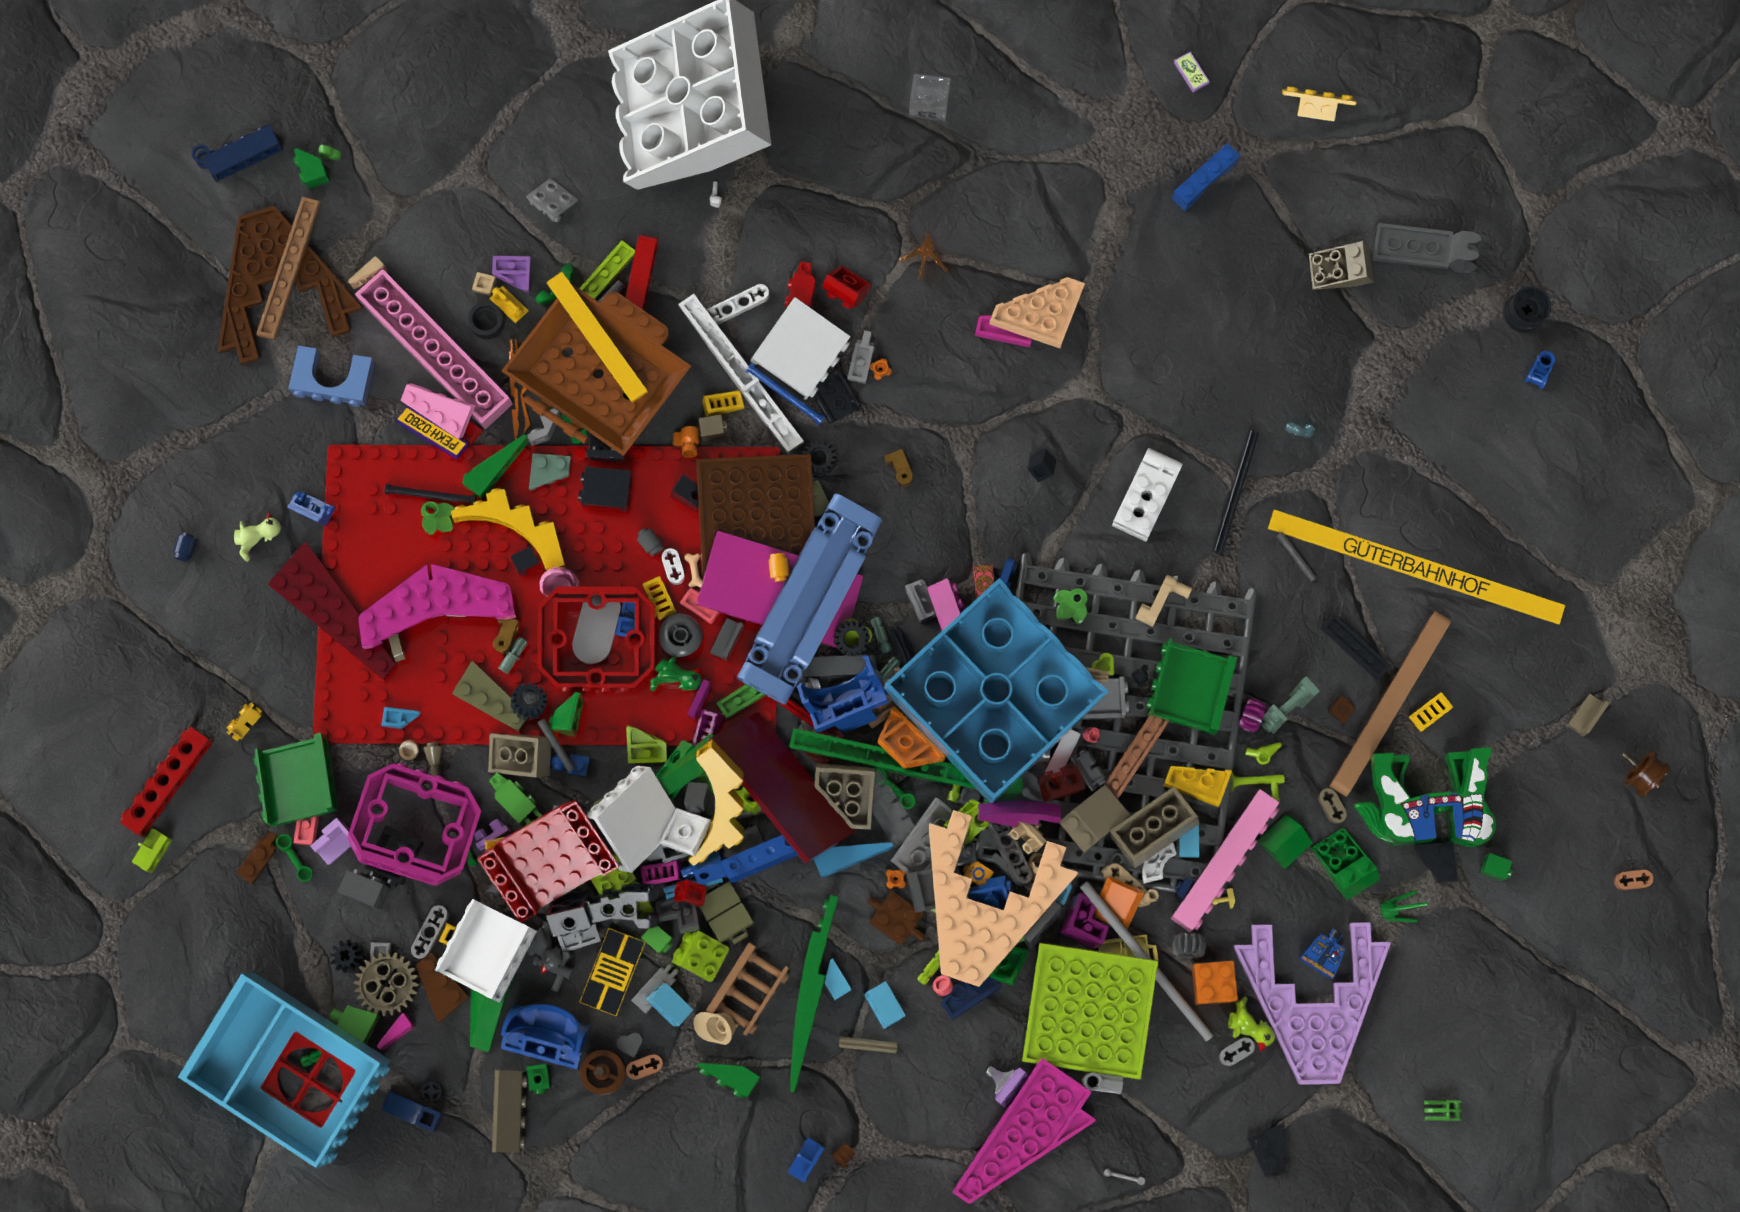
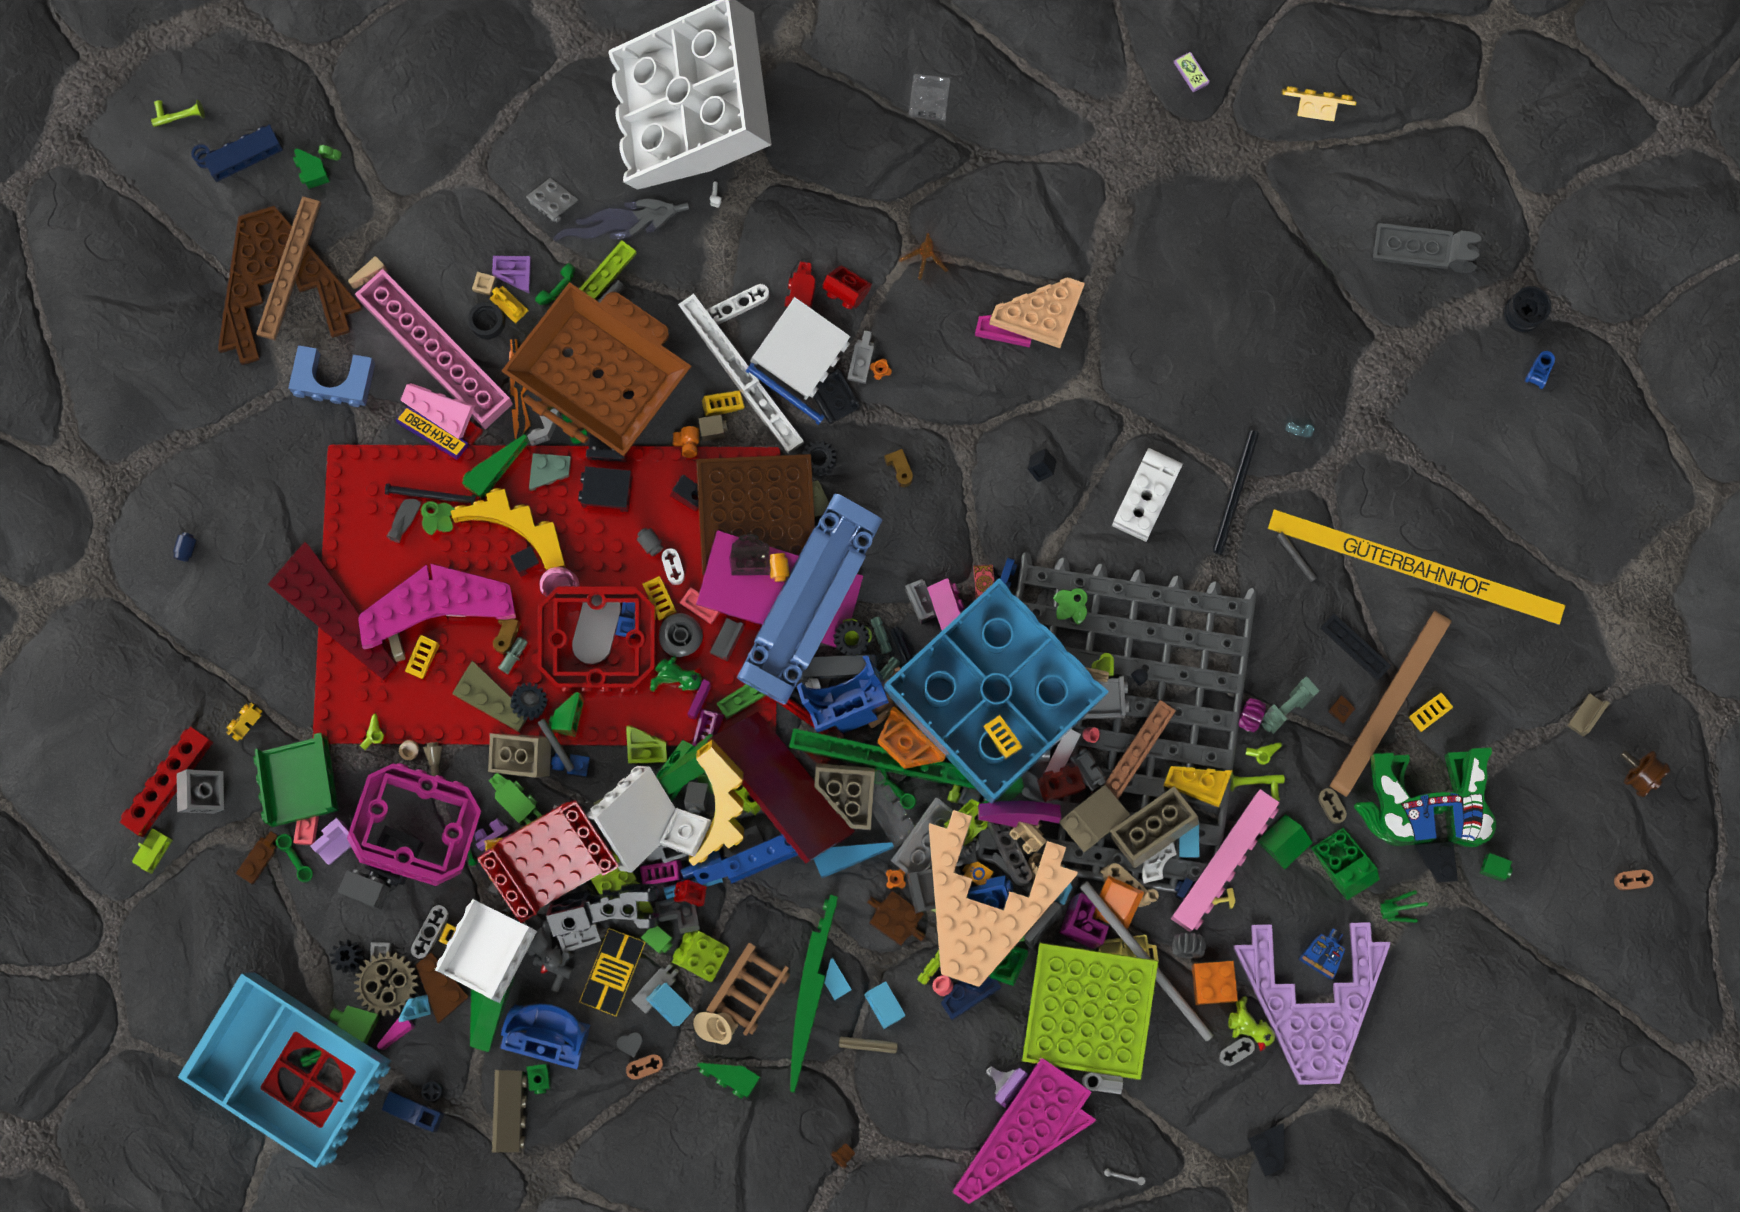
yellowish green animal [234,513,281,562] -> none
blue hinge [287,492,335,526] -> none
dark azure tile [381,707,421,729] -> none
yellow tile [547,272,648,403] -> none
reddish brown wheel [580,1050,626,1095] -> none
red beam [626,235,658,311] -> none
light nougat piece [685,553,703,588] -> none
olive piece [699,881,754,944] -> none
blue panel [788,1137,825,1183] -> none
tan beam [1135,575,1193,627] -> none
green panel [1146,638,1237,735] -> none
blue arch [1172,143,1240,211] -> none
dark tan slope [1309,241,1374,290] -> none
bright green arm [1424,1100,1462,1121] -> none
none -> lime piece [151,100,205,127]
none -> light grey brick [177,770,224,814]
none -> lime animal [360,714,384,750]
none -> dark grey piece [387,499,421,543]
none -> medium azure tile [398,995,431,1022]
none -> yellow slope [405,635,440,679]
none -> piece [553,199,690,241]
none -> clear smoke slope [729,534,771,575]
none -> yellow slope [983,715,1023,759]

